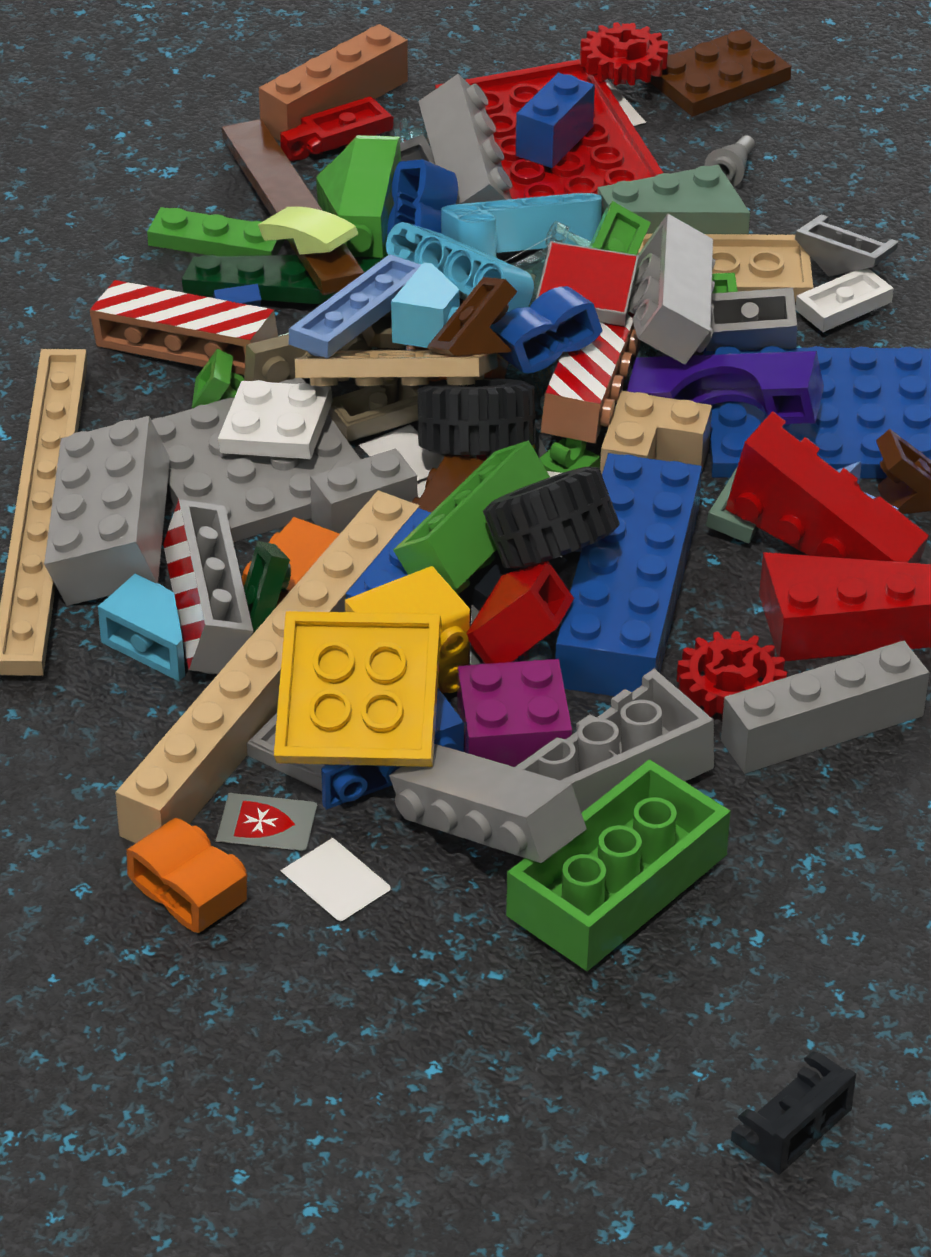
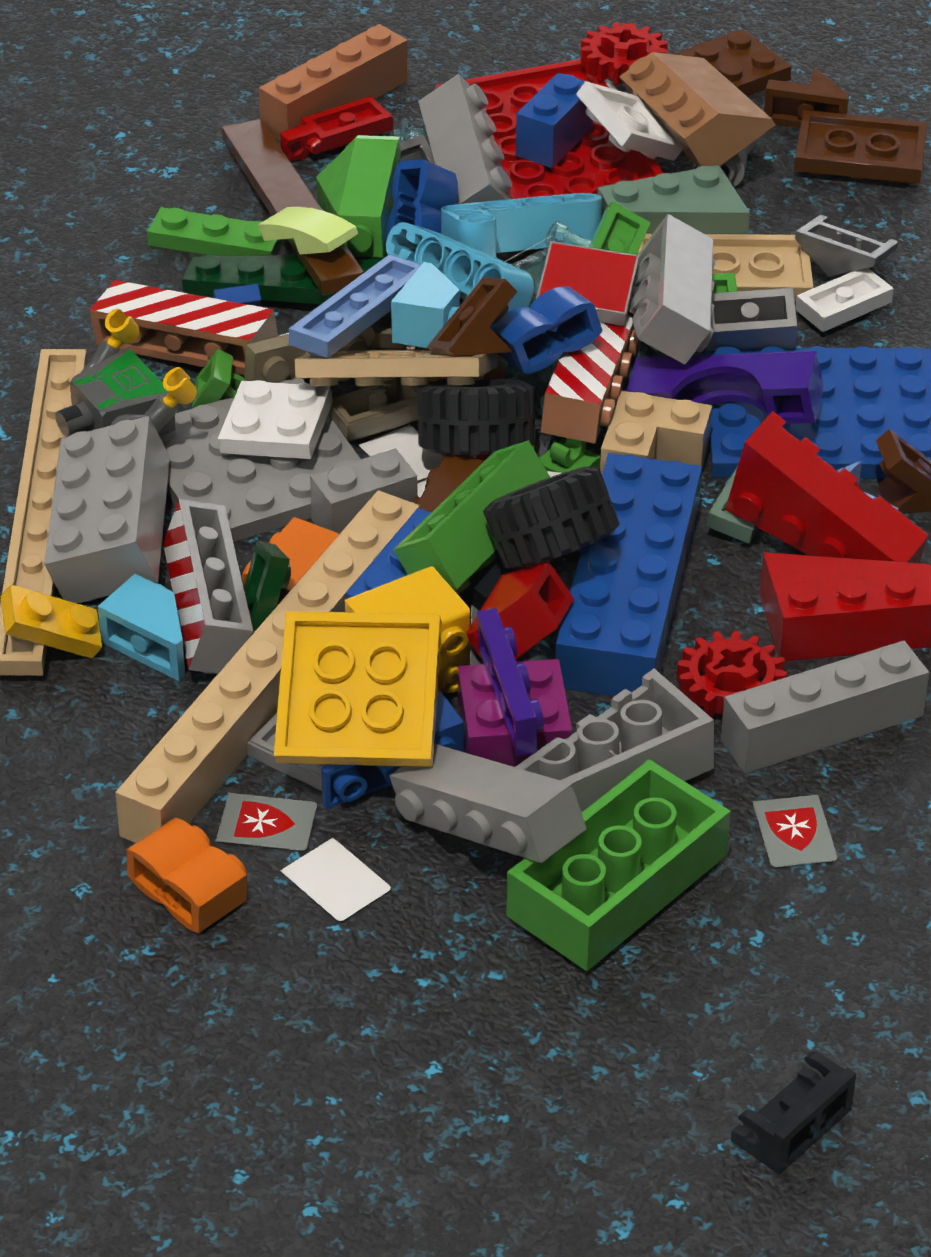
none -> yellow plate [0,584,102,659]
none -> torso [55,308,197,437]
none -> dark purple plate [476,608,544,757]
none -> white plate [576,81,683,161]
none -> medium nougat slope [619,52,775,167]
none -> light grey sticker [752,795,838,867]
none -> reddish brown slope [764,68,849,128]
none -> reddish brown plate [794,110,928,184]

